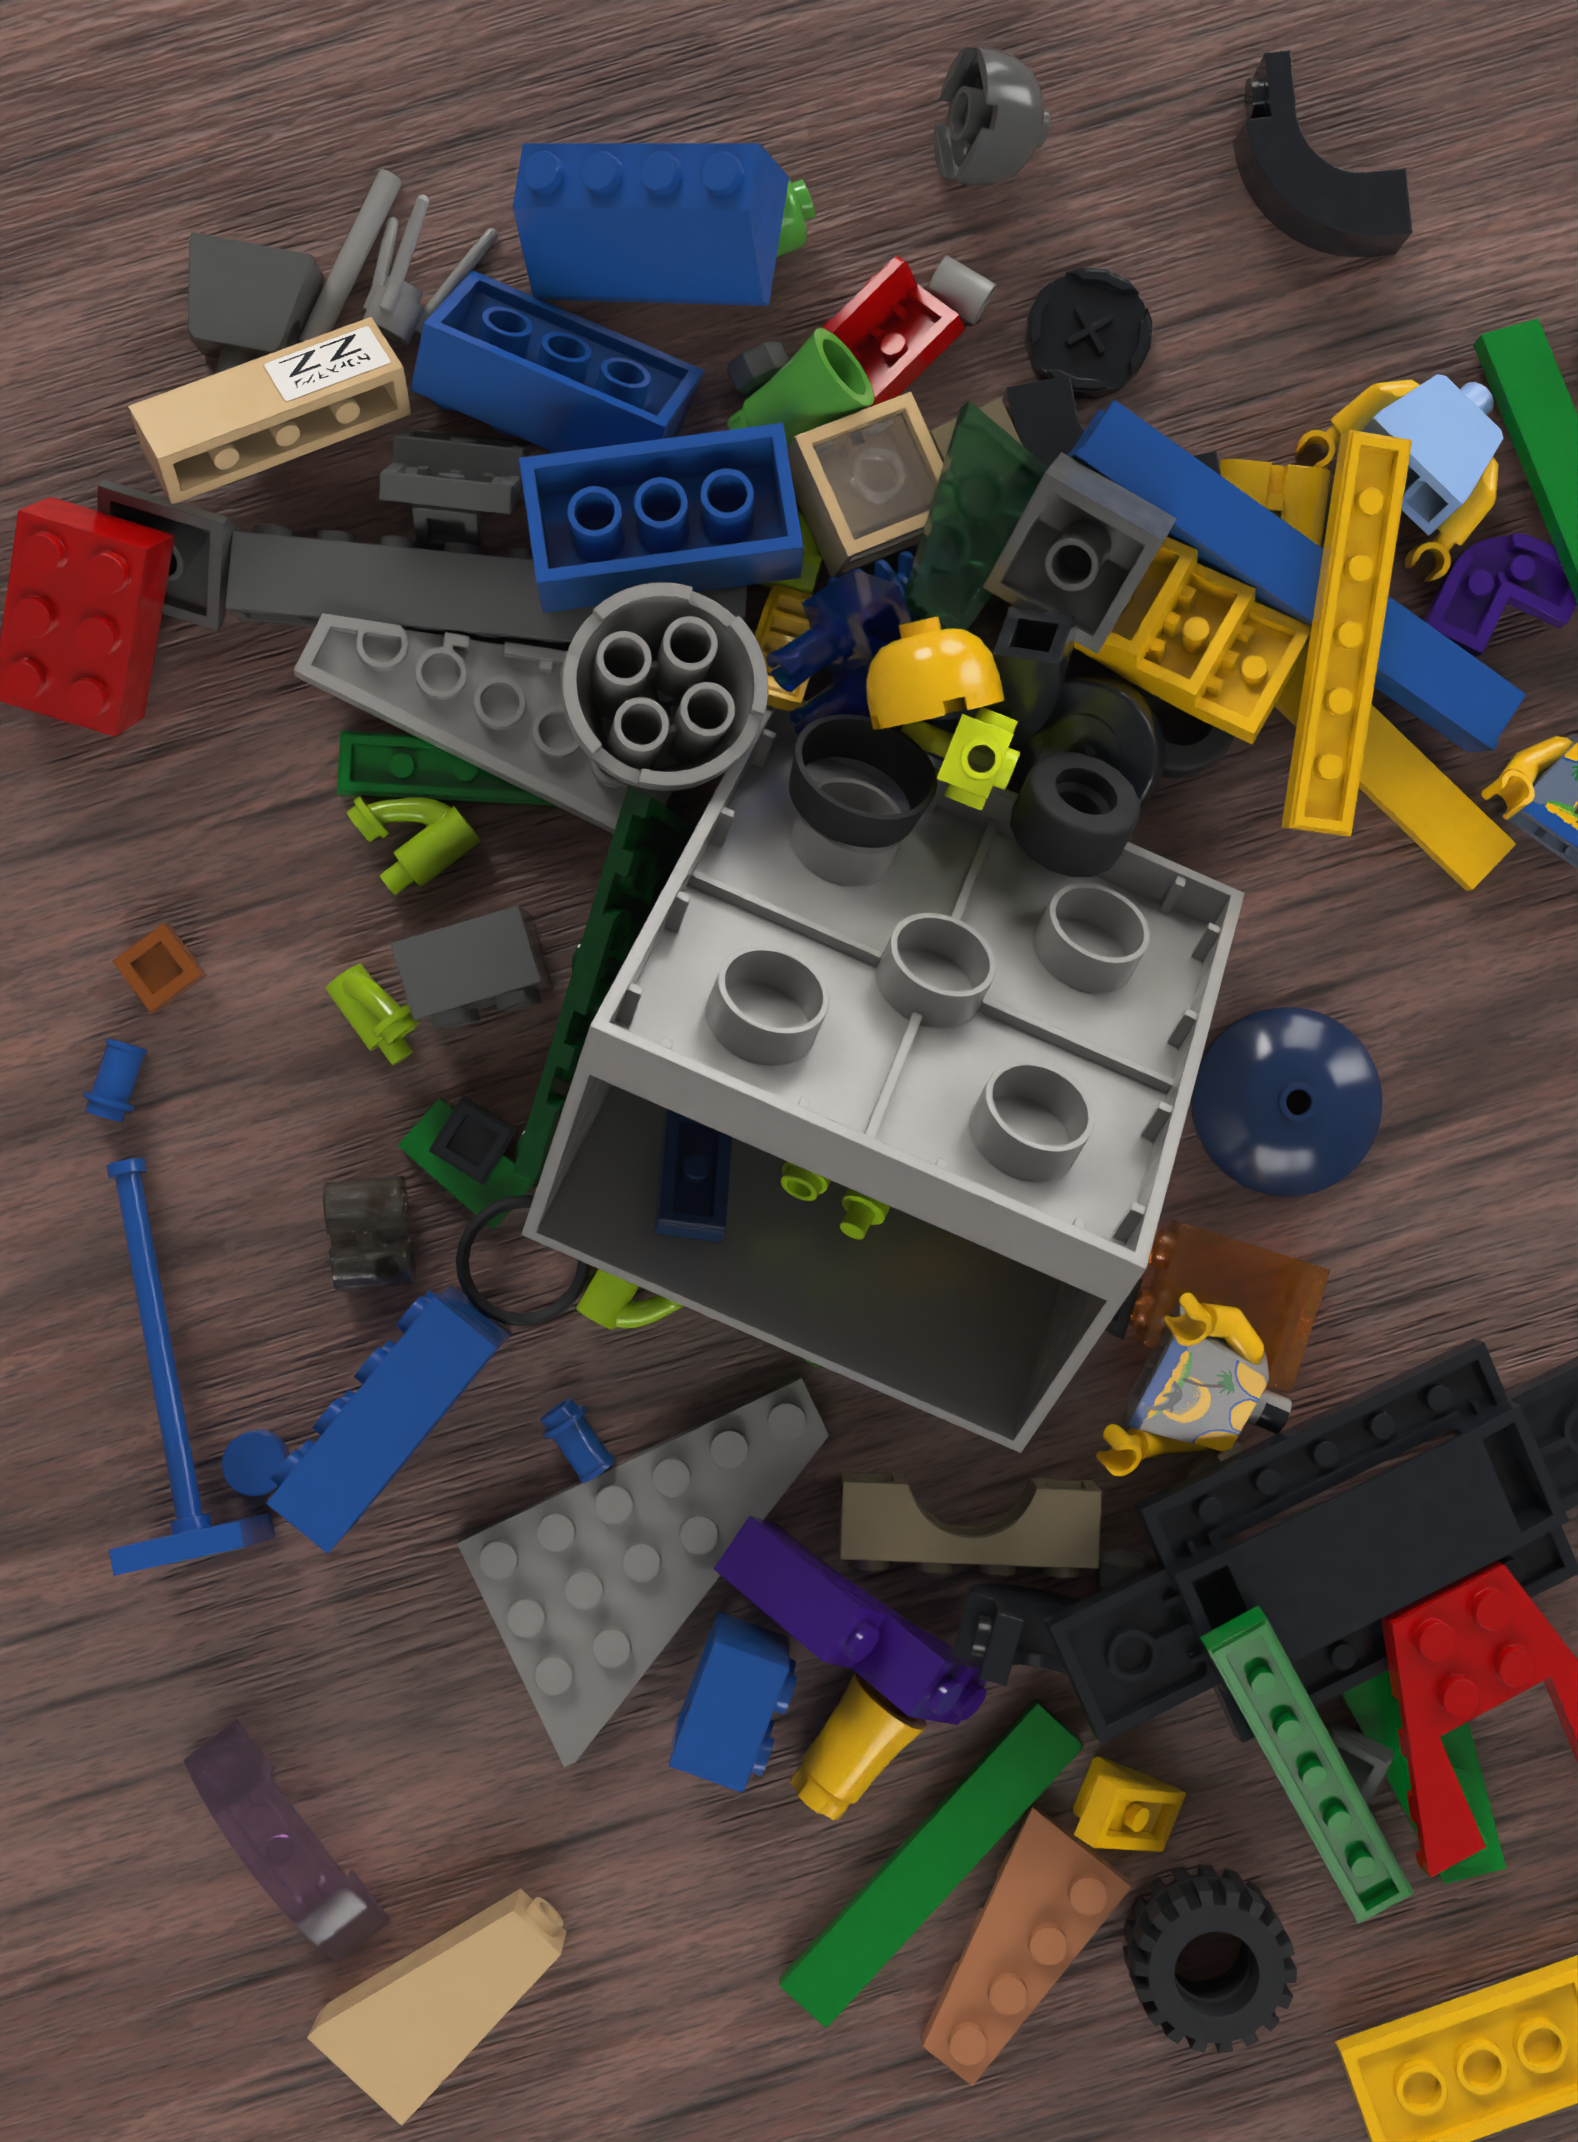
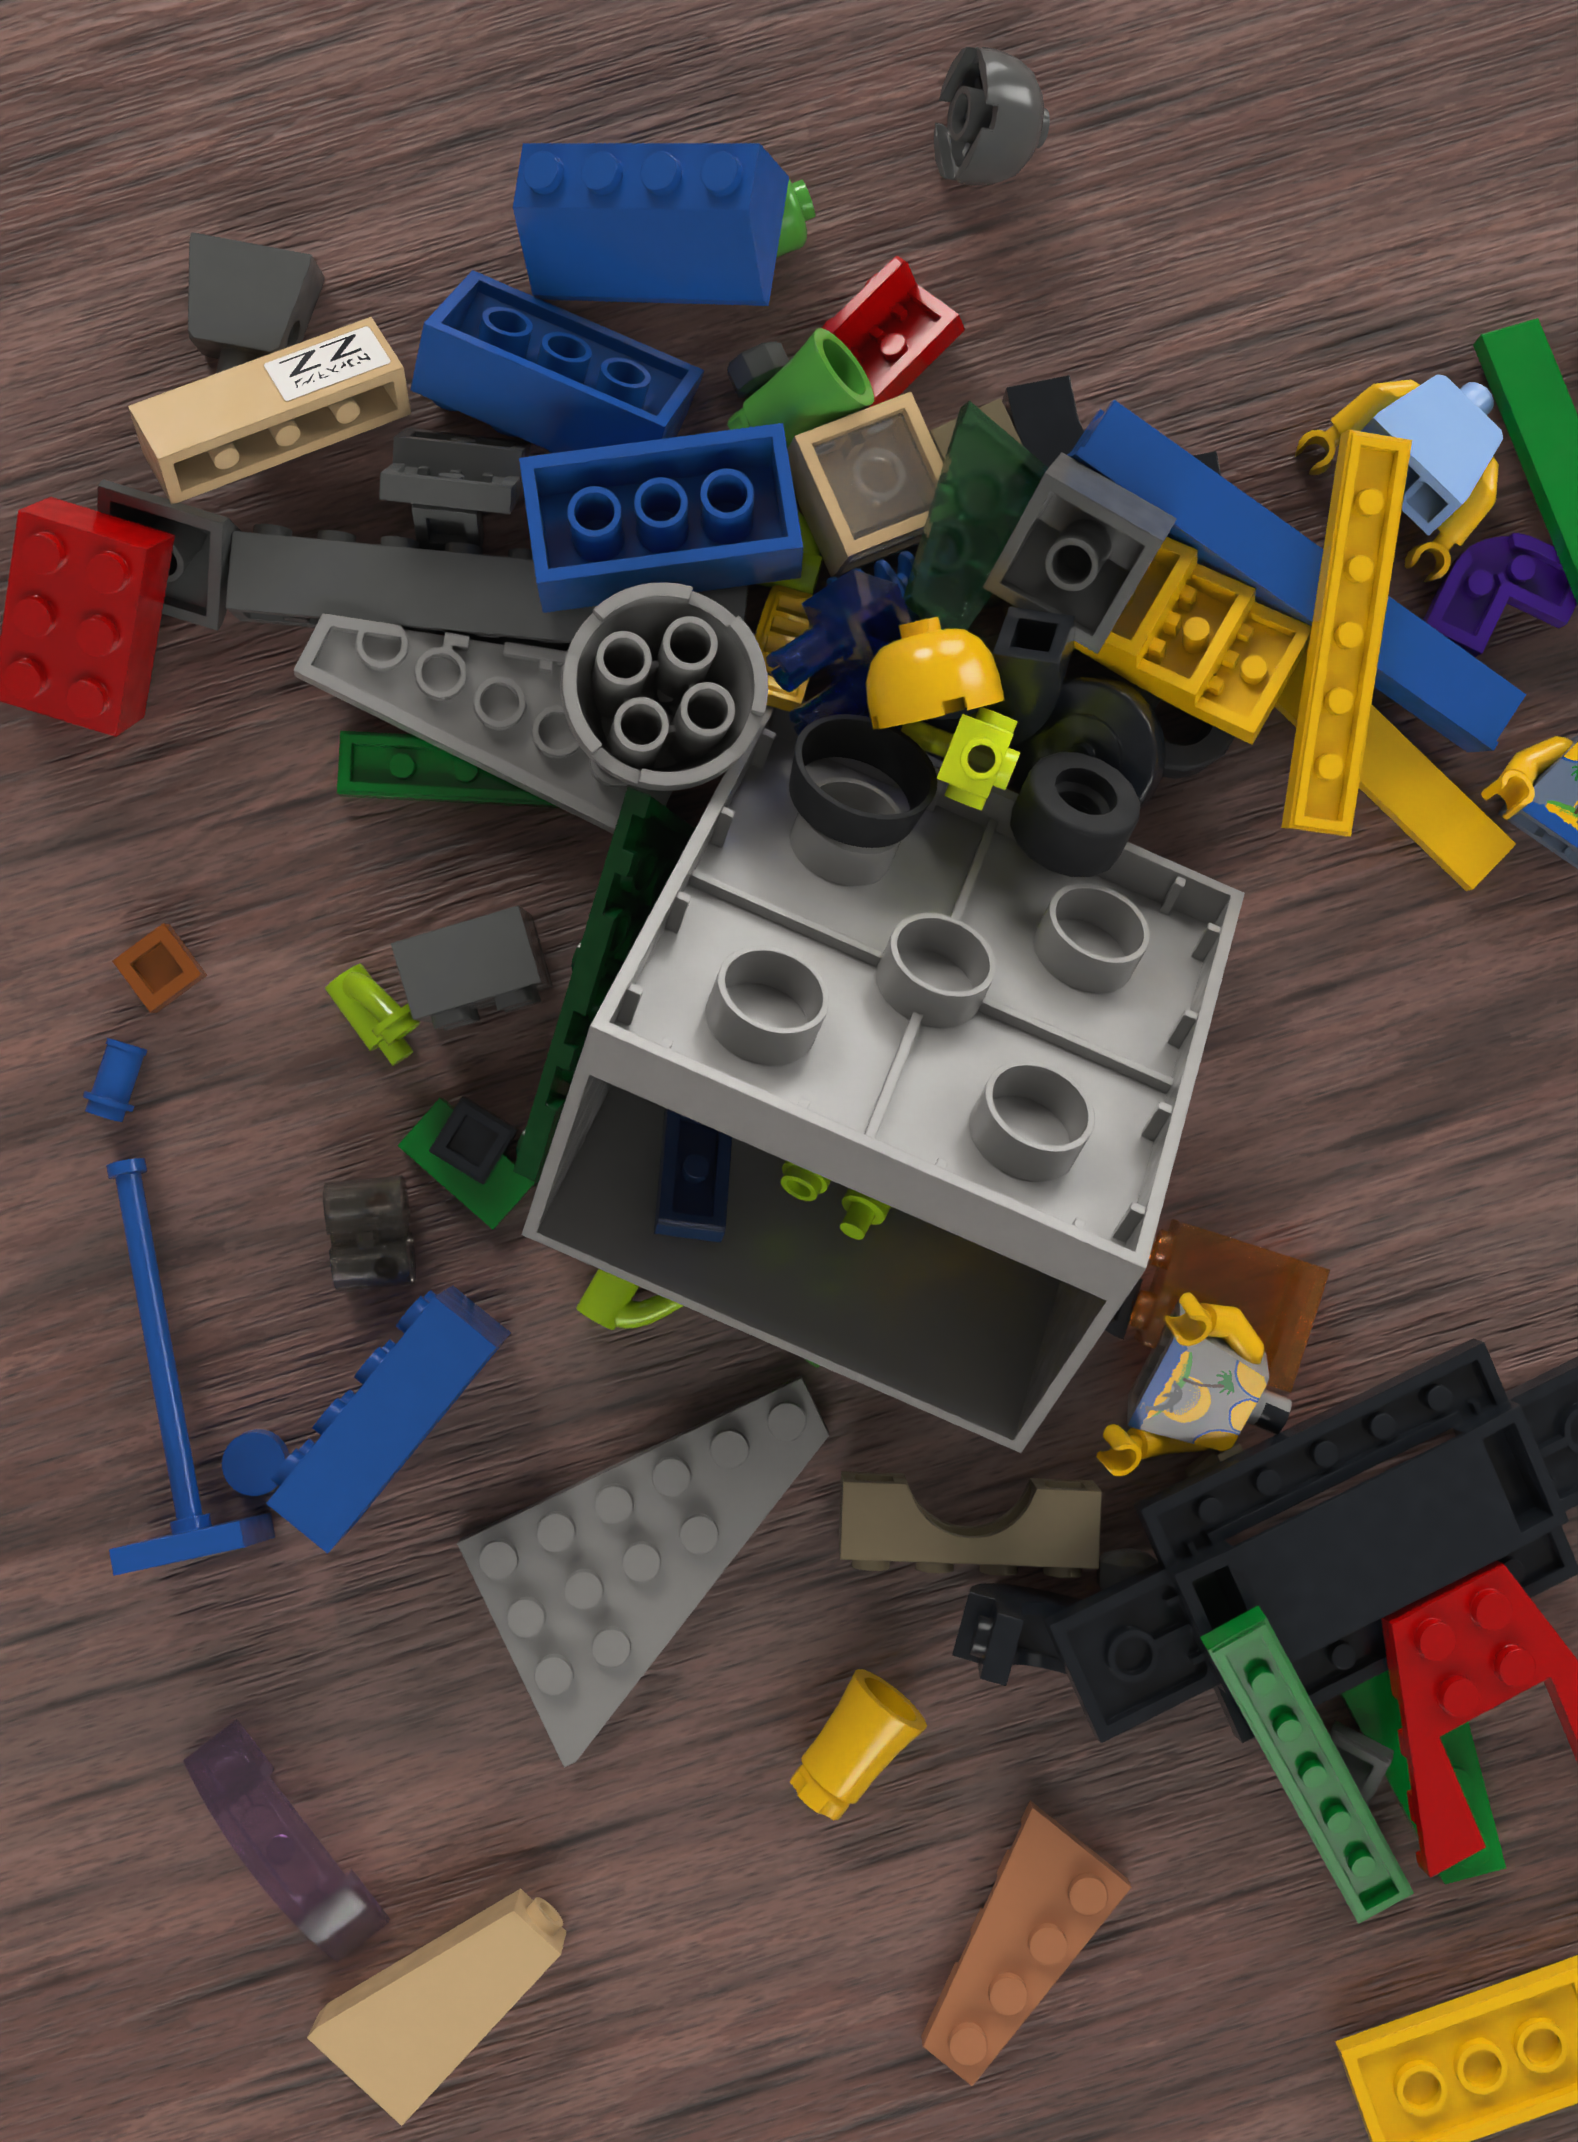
light grey piece [298,169,403,343] -> none
lime plant [346,796,482,896] -> none
light grey plant [363,195,498,345] -> none
black tyre [456,1195,590,1326] -> none
blue pin [540,1398,615,1483] -> none
blue brick [668,1611,797,1793] -> none
dark purple arch [714,1516,988,1725] -> none
green tile [779,1698,1084,2029] -> none
light grey hinge [926,255,996,325] -> none
black tile [1025,267,1153,399] -> none
yellow slope [1073,1757,1187,1852] -> none
black tyre [1123,1864,1297,2053] -> none
dark blue dish [1191,1007,1382,1197] -> none
yellow piece [1219,459,1331,547] -> none
black arch [1233,50,1413,258] -> none

